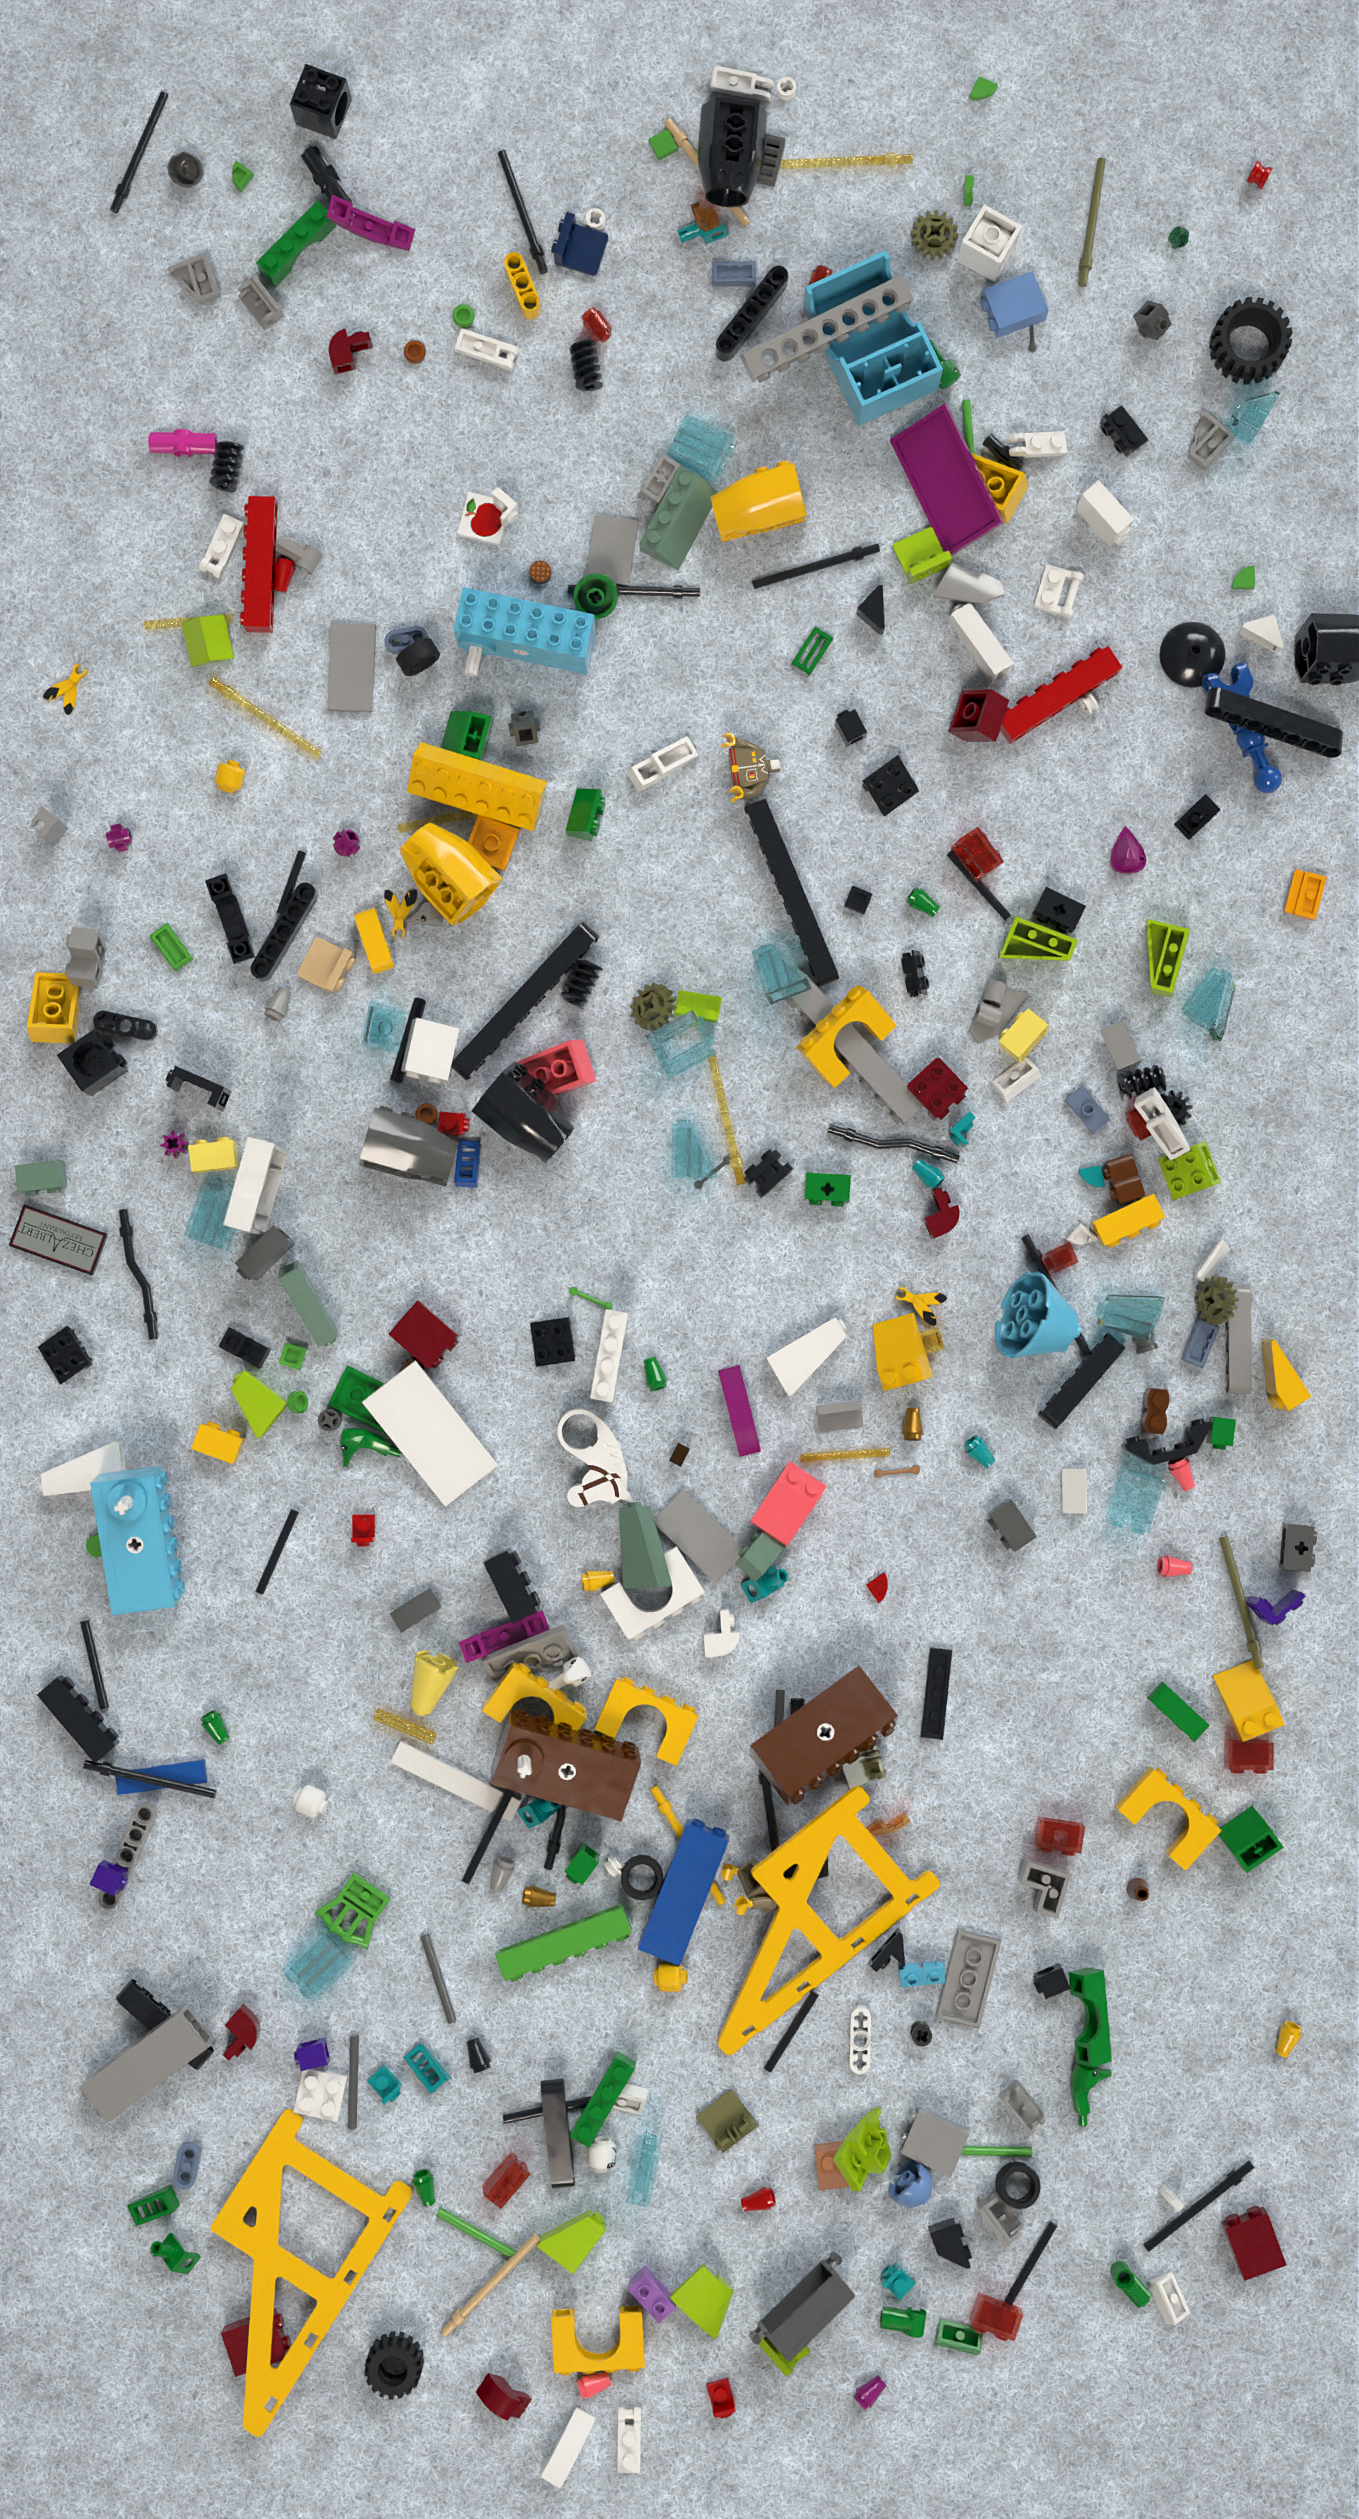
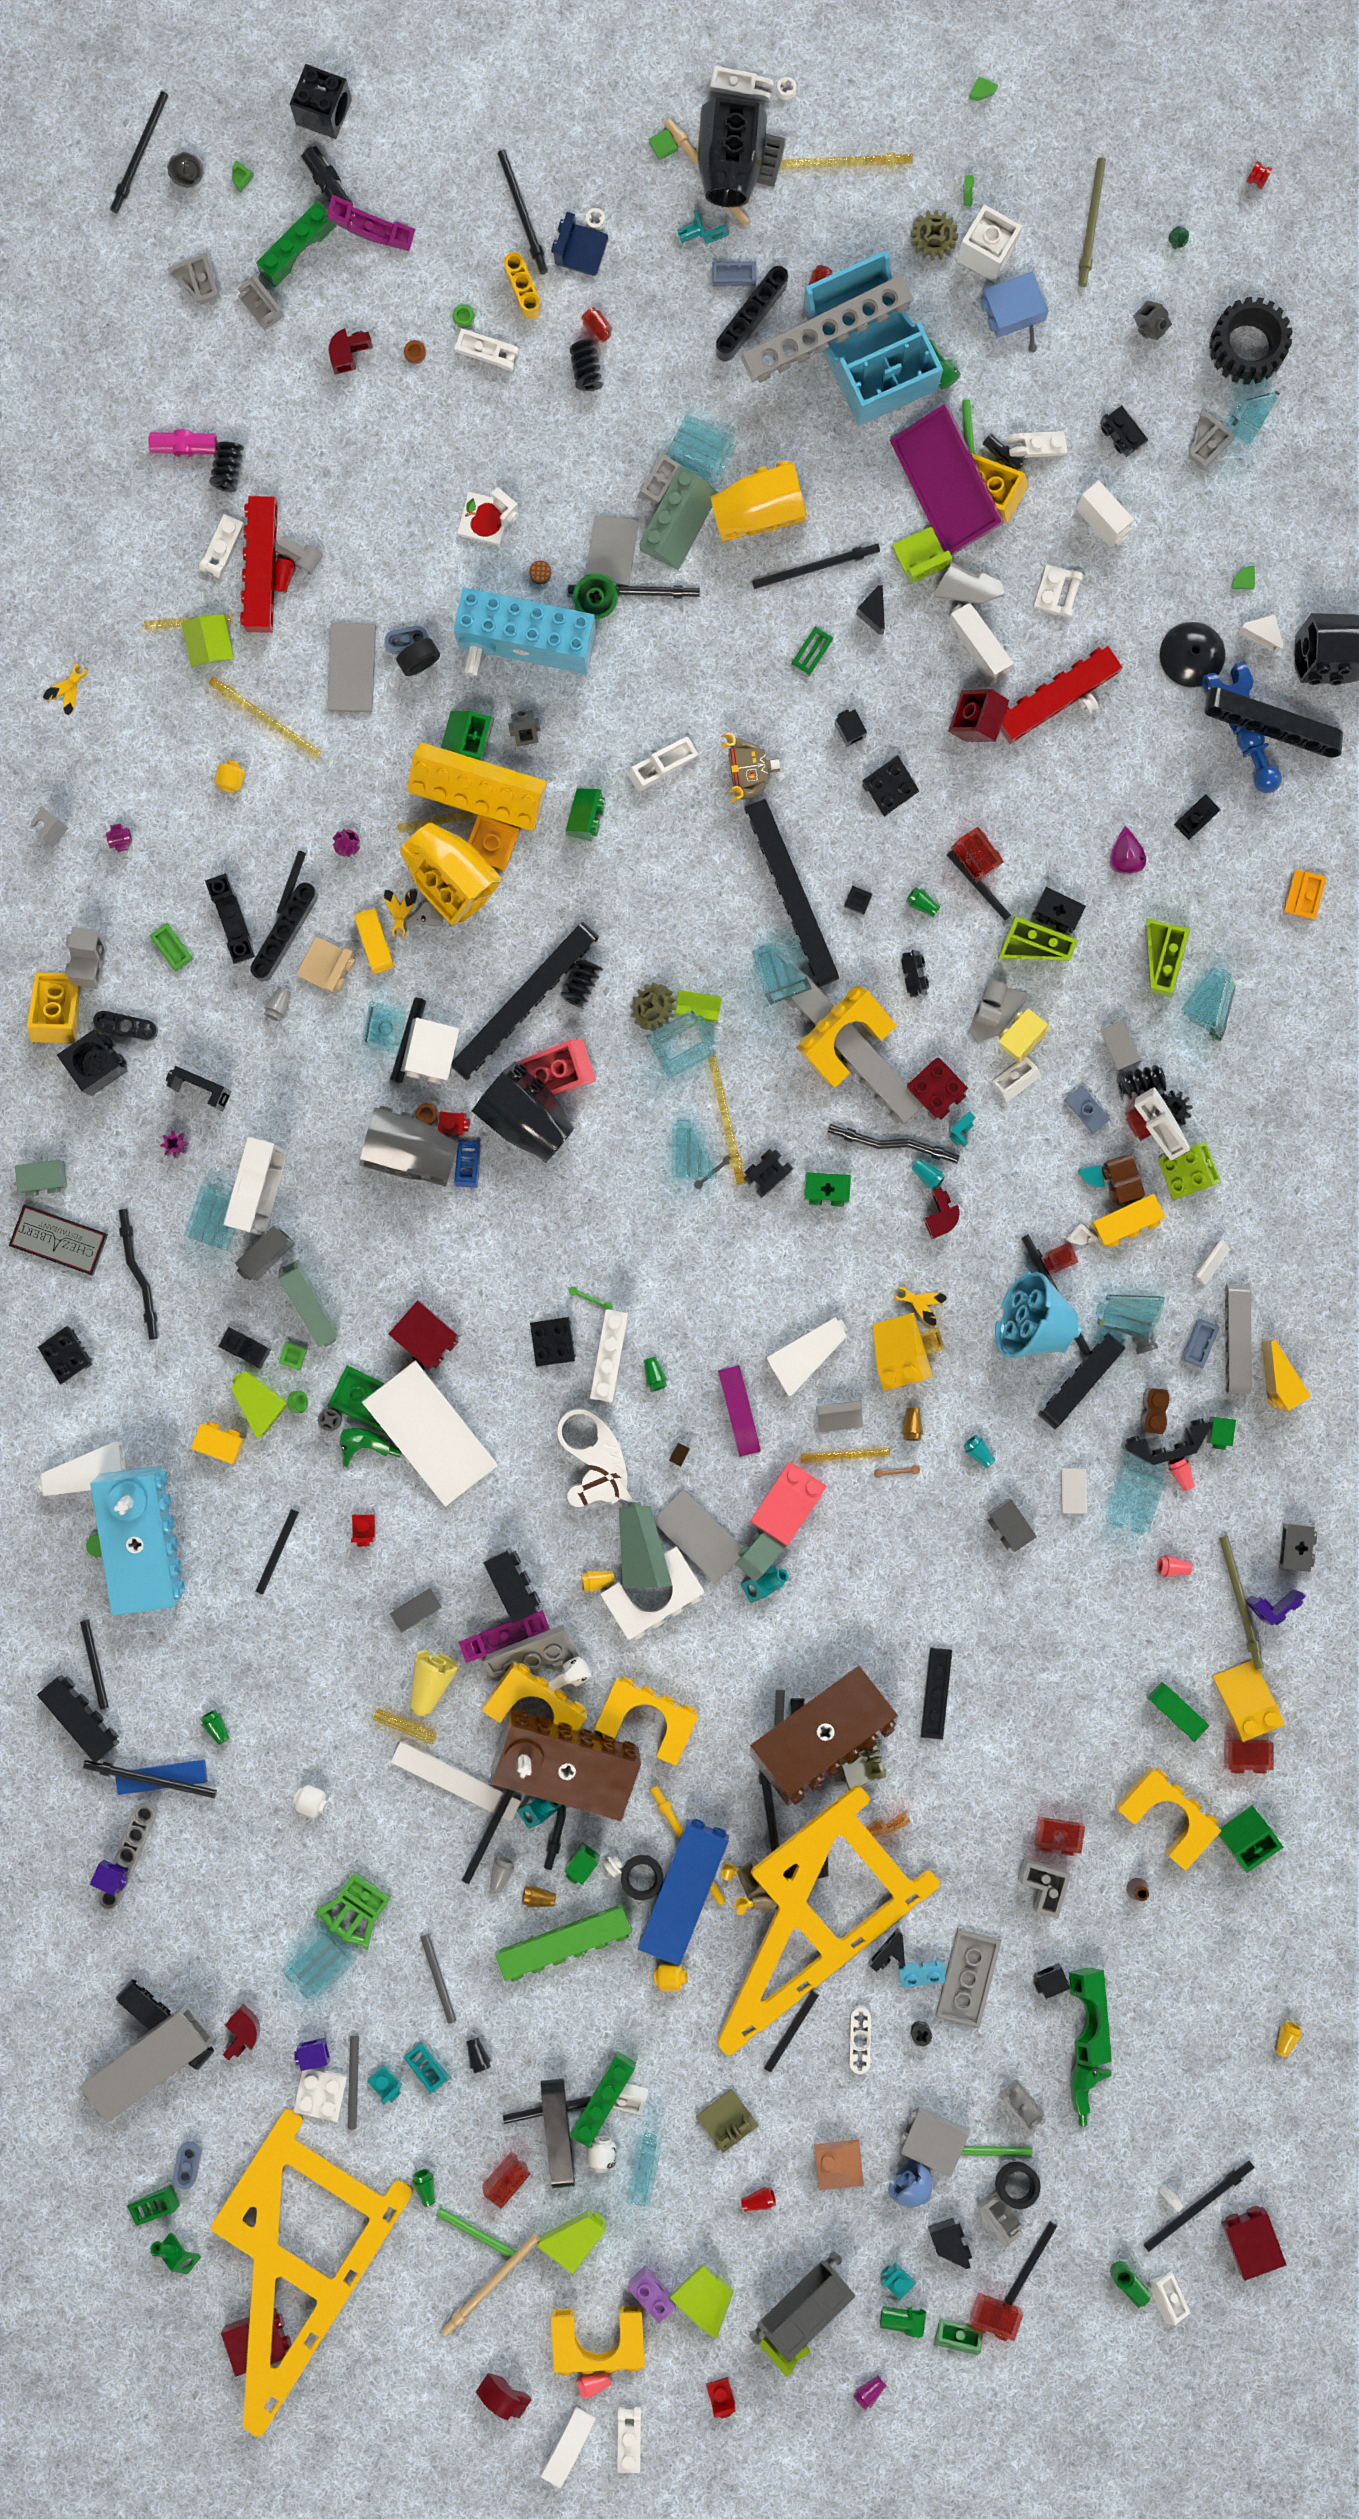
light yellow brick [188,1137,239,1173] -> none
black tyre [364,2331,424,2400] -> none
clear orange slope [690,201,721,235] -> none
white brick [704,1608,740,1657] -> none
lime slope [833,2107,892,2191] -> none
red tile [866,1572,888,1603] -> none
olive gear [1195,1276,1239,1325] -> none

